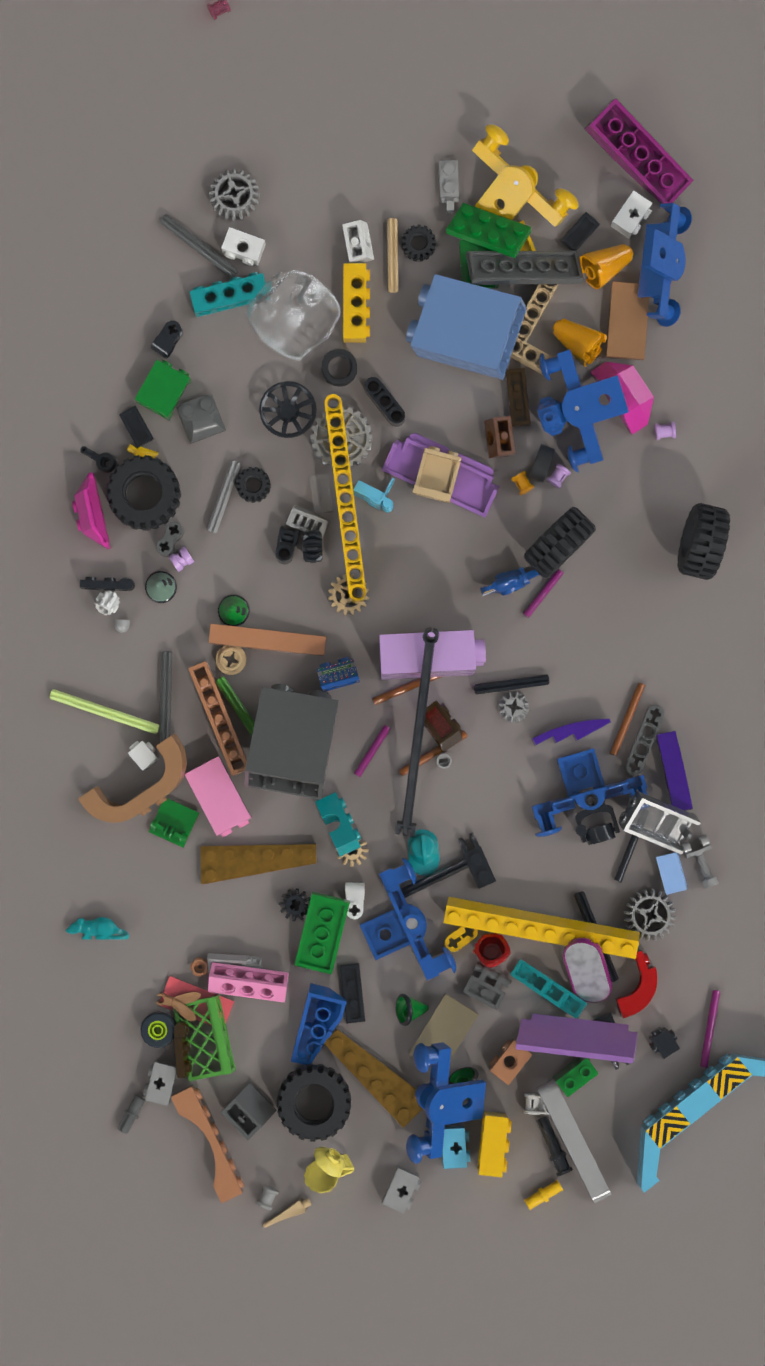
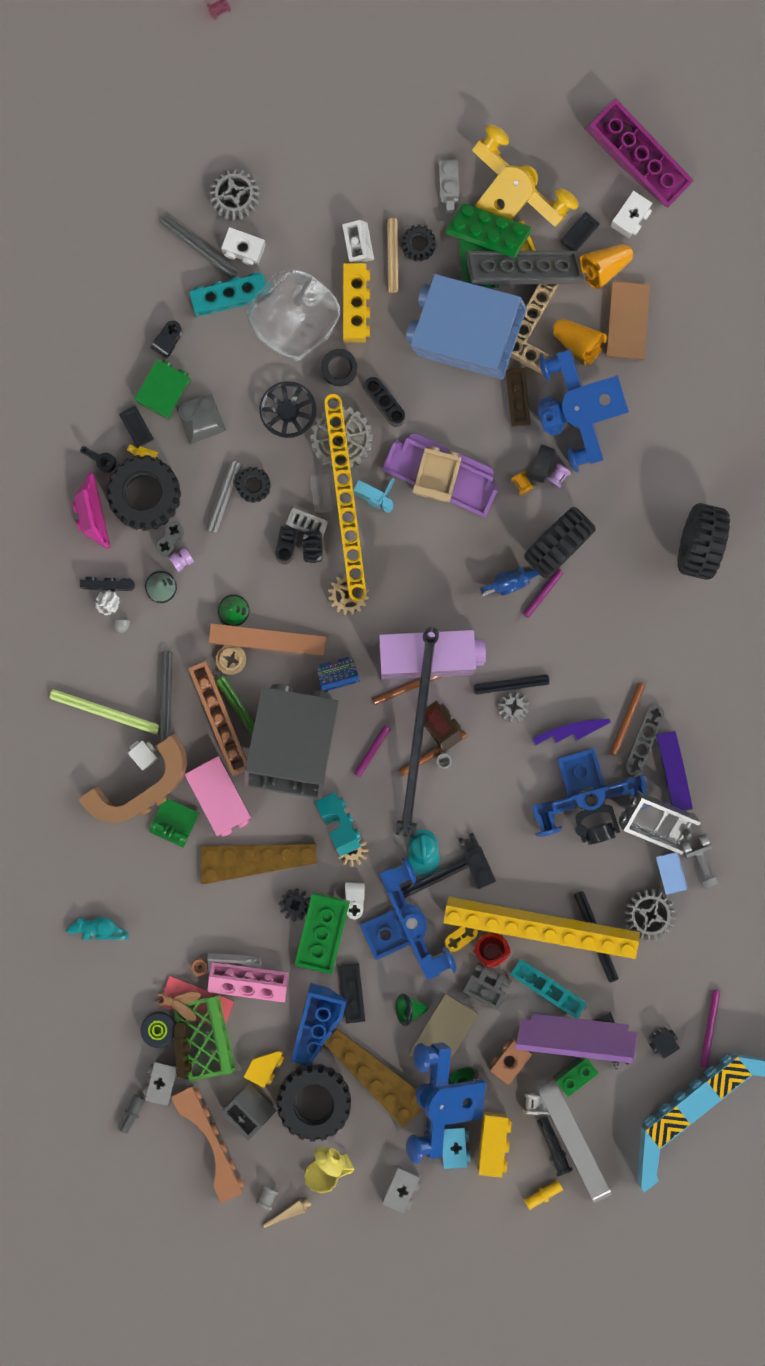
reddish brown brick [484,416,516,459] -> none
flat silver tile [563,938,612,1002] -> none
dark pink wedge [590,362,654,435] -> none
black bar [614,809,649,882] -> none
red arch [615,950,657,1018] -> none
blue piece [638,203,692,327] -> none
lavender bush [655,421,676,440] -> none
none -> yellow slope [244,1050,284,1088]

